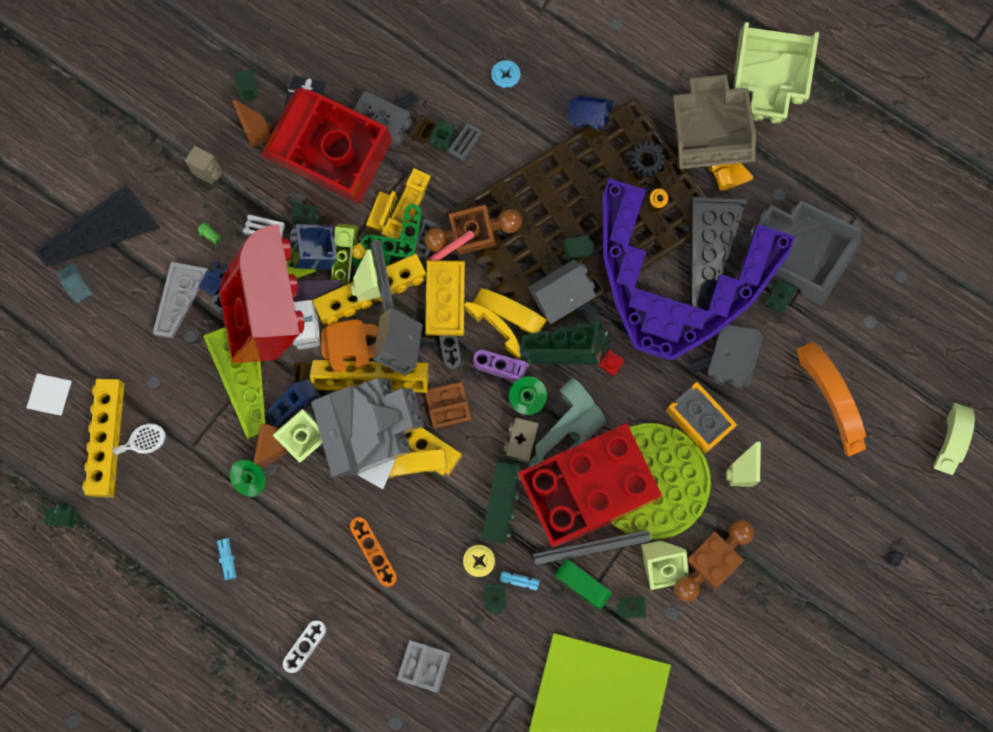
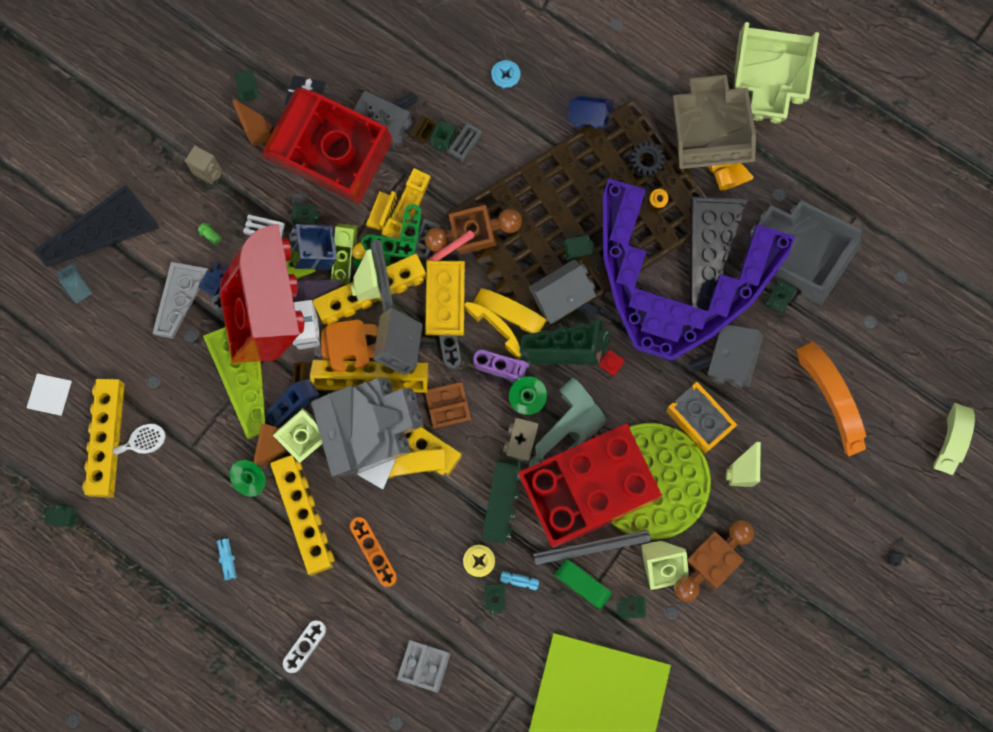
none -> yellow brick [270,455,335,576]

